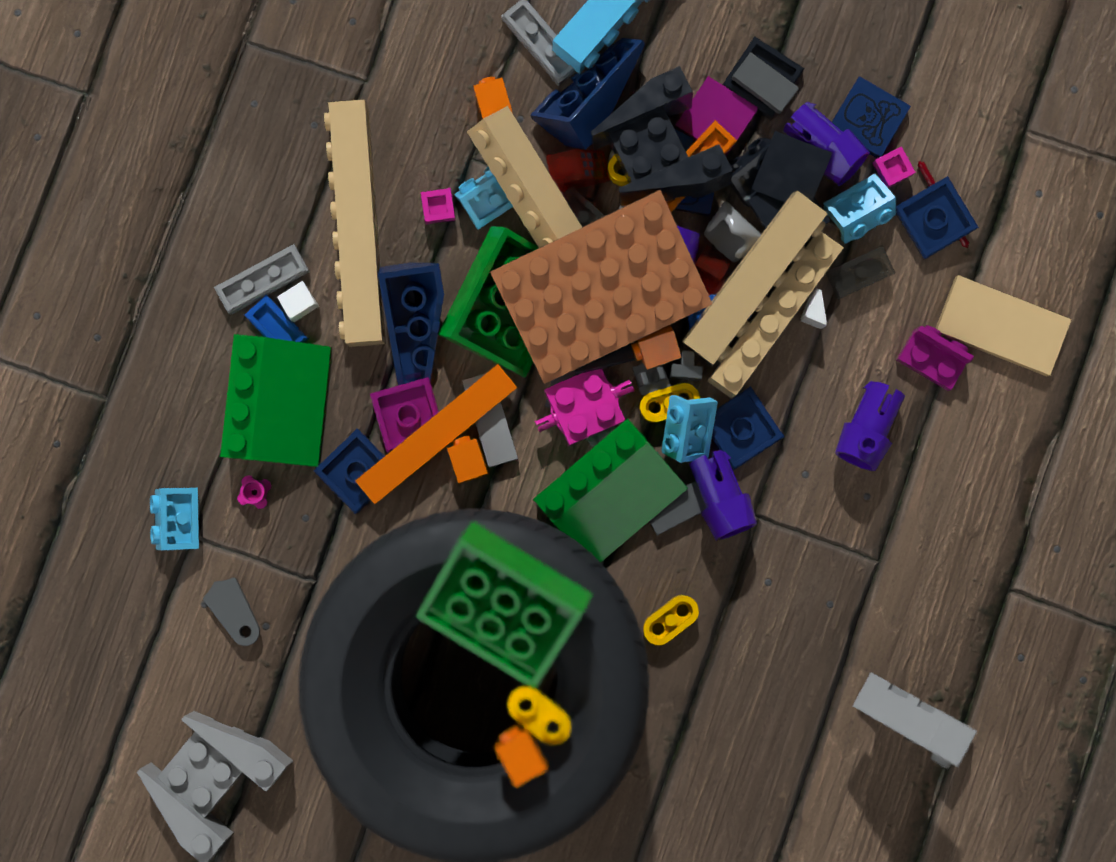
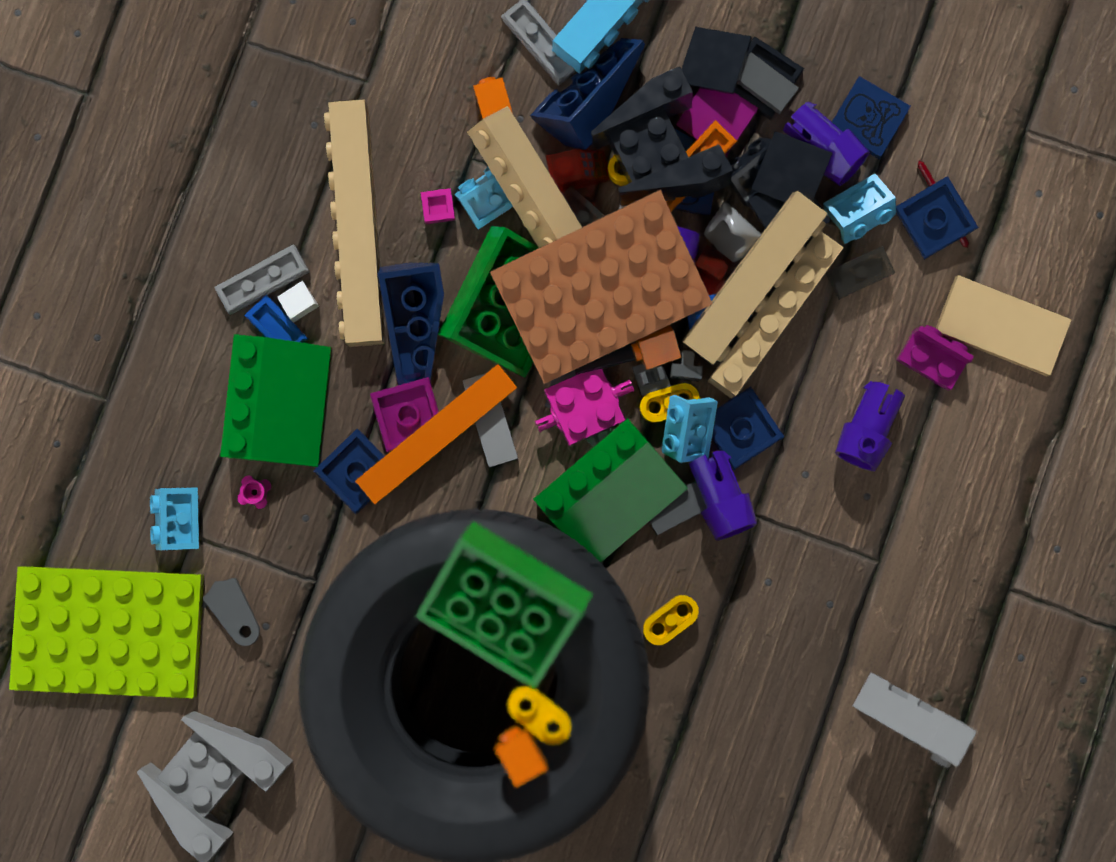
orange brick [447,435,489,484] -> none
white slope [800,289,827,329] -> none
dark pink plate [872,146,916,188] -> none
none -> lime plate [9,566,204,698]
none -> black piece [682,27,752,94]

